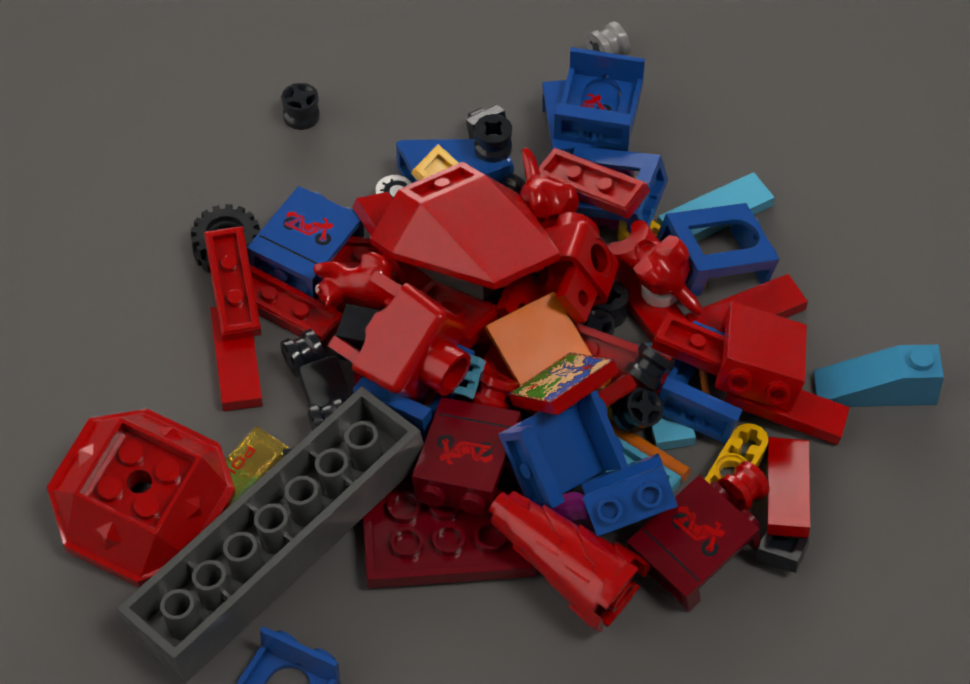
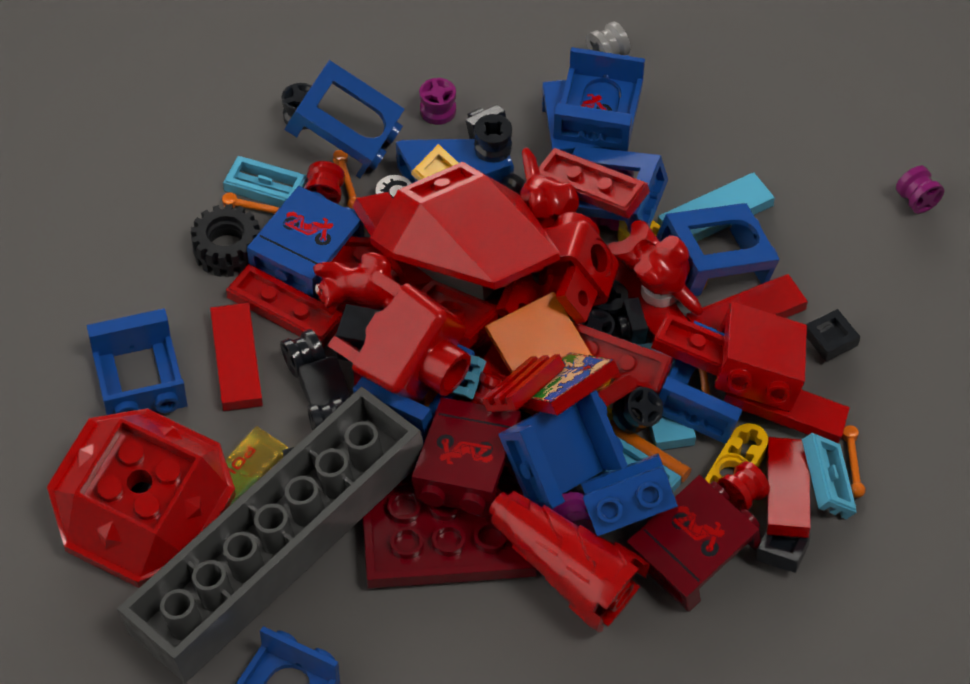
red tile [204,226,262,341] -> none
black wheel [624,342,675,392] -> none
dark azure slope [813,344,944,407] -> none
none -> blue panel [86,308,188,415]
none -> orange hinge [222,192,280,214]
none -> medium azure tile [223,156,308,207]
none -> blue panel [284,60,405,178]
none -> red wheel [304,161,345,204]
none -> orange hinge [333,150,359,210]
none -> magenta wheel [419,78,456,125]
none -> red tile [482,354,565,412]
none -> black plate [616,297,648,345]
none -> medium azure tile [802,433,857,519]
none -> black plate [806,309,860,361]
none -> orange hinge [842,425,866,498]
none -> magenta wheel [895,165,945,214]

